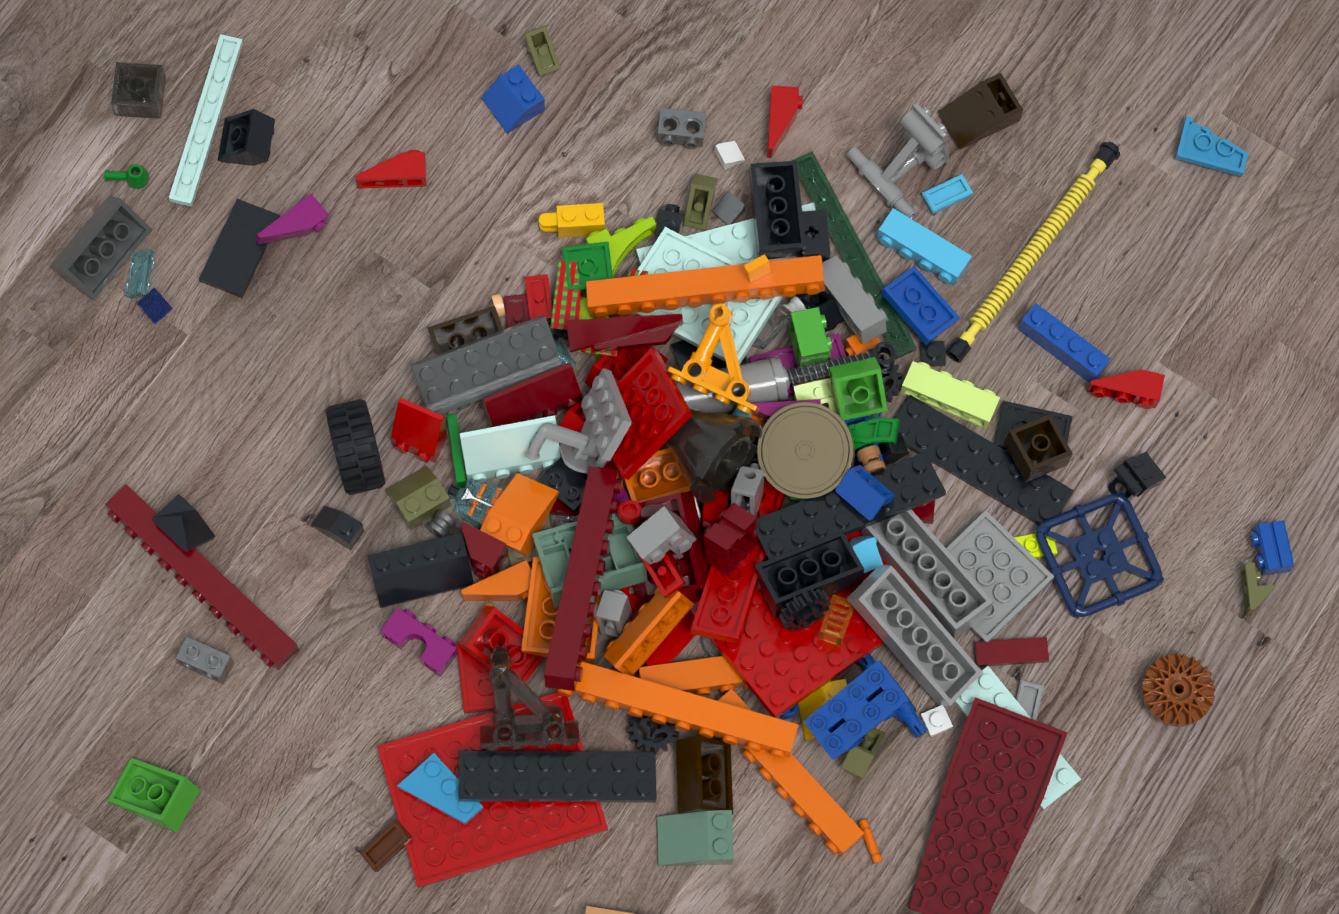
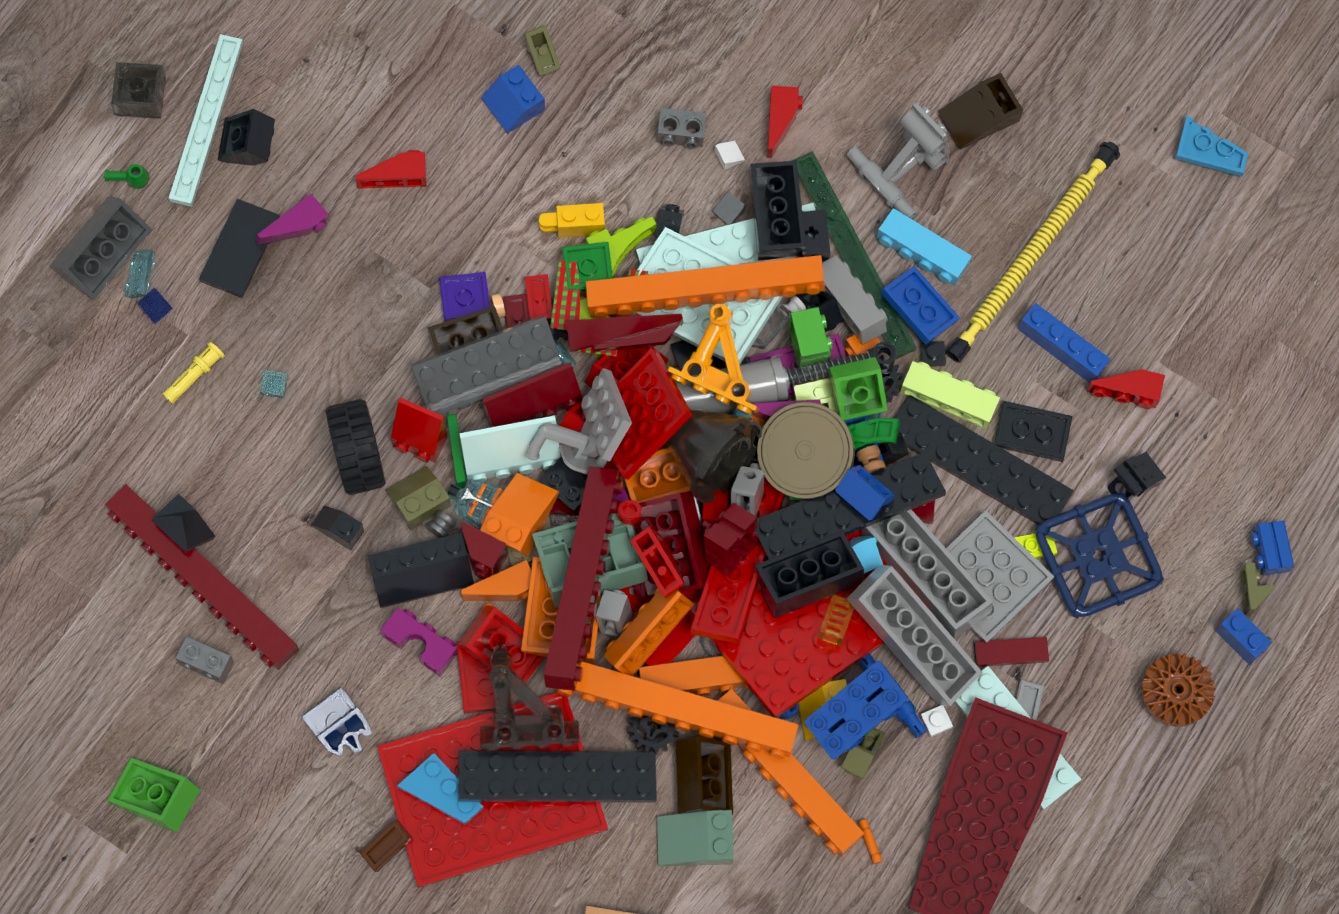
light grey brick [627,506,697,564] -> none
olive slope [683,173,718,230] -> none
light orange tile [744,254,771,283] -> none
black gear [779,589,831,631] -> none
medium azure tile [921,174,973,215] -> none
dark brown brick [1004,414,1073,483] -> none
none -> light yellow pin [162,342,225,404]
none -> clear light blue plate [260,370,288,398]
none -> plate [302,687,372,756]
none -> dark purple tile [439,272,490,322]
none -> blue brick [1215,608,1272,665]

